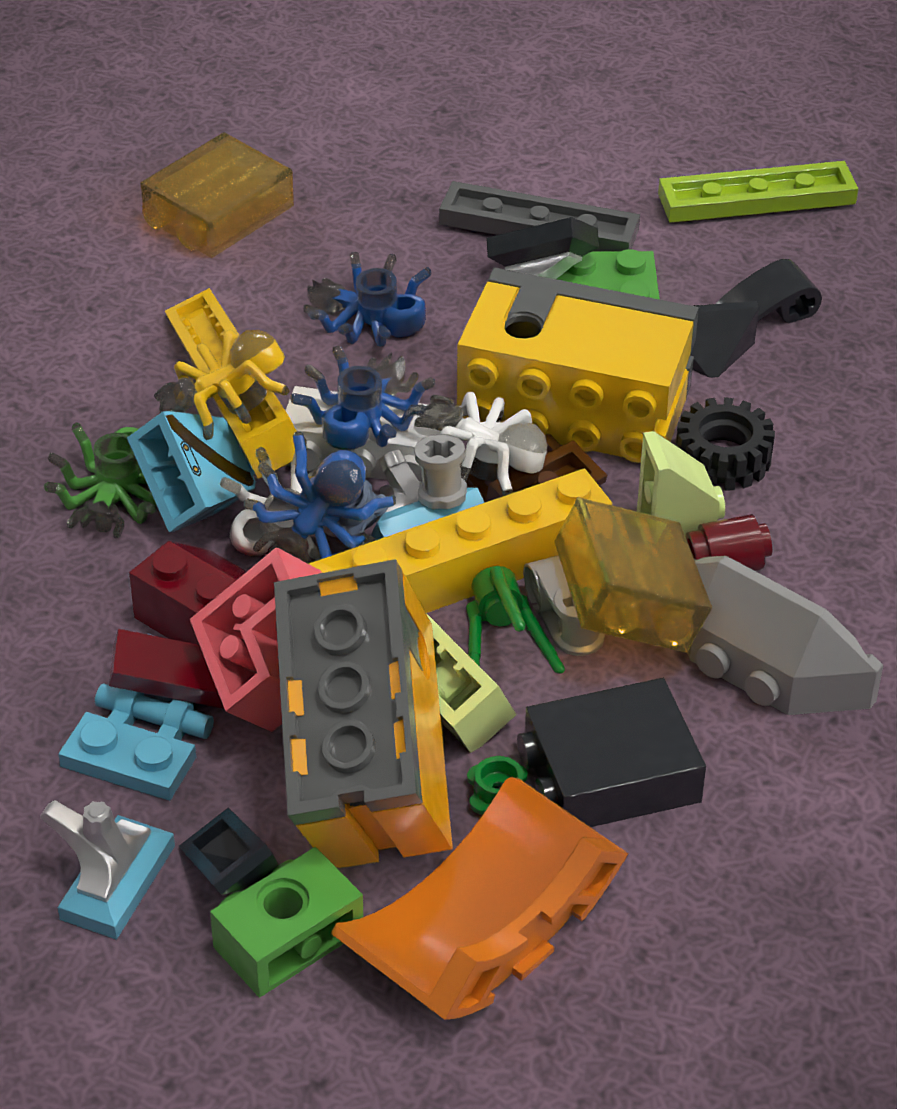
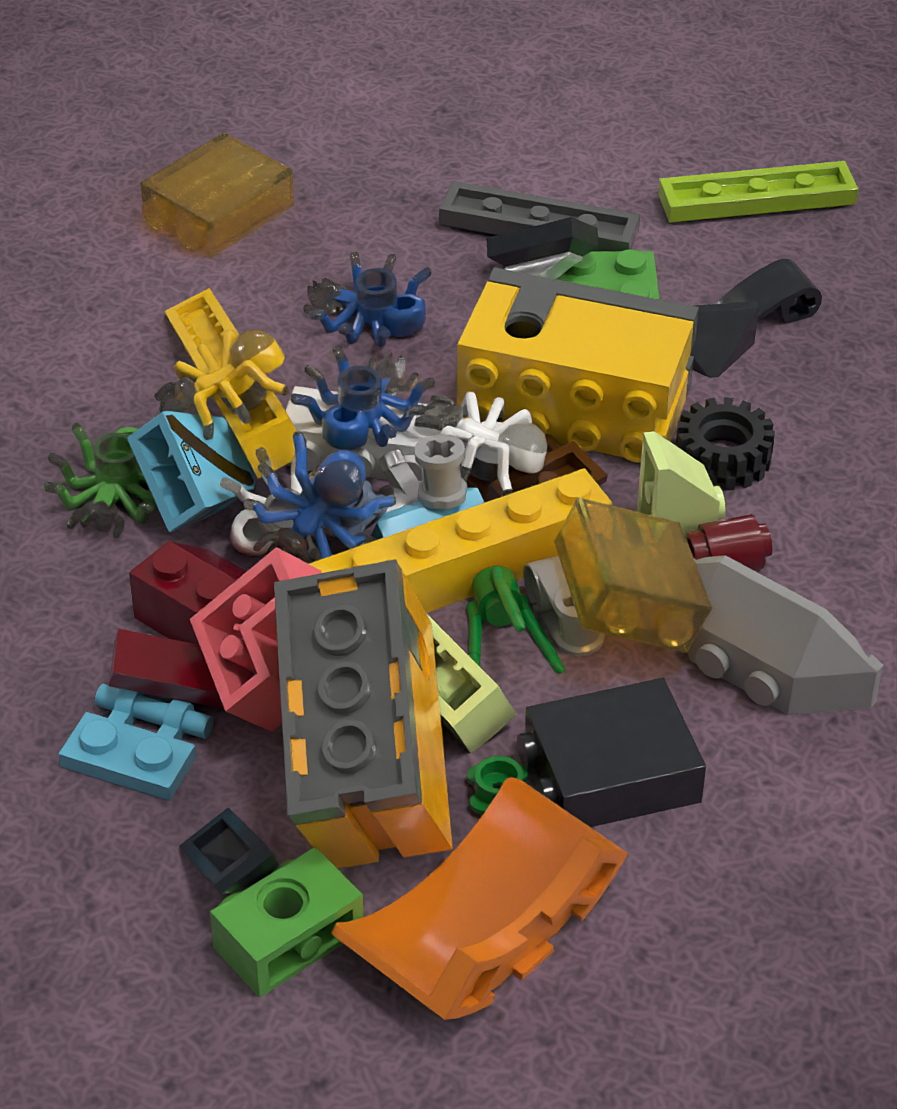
piece [40,800,175,940] -> none

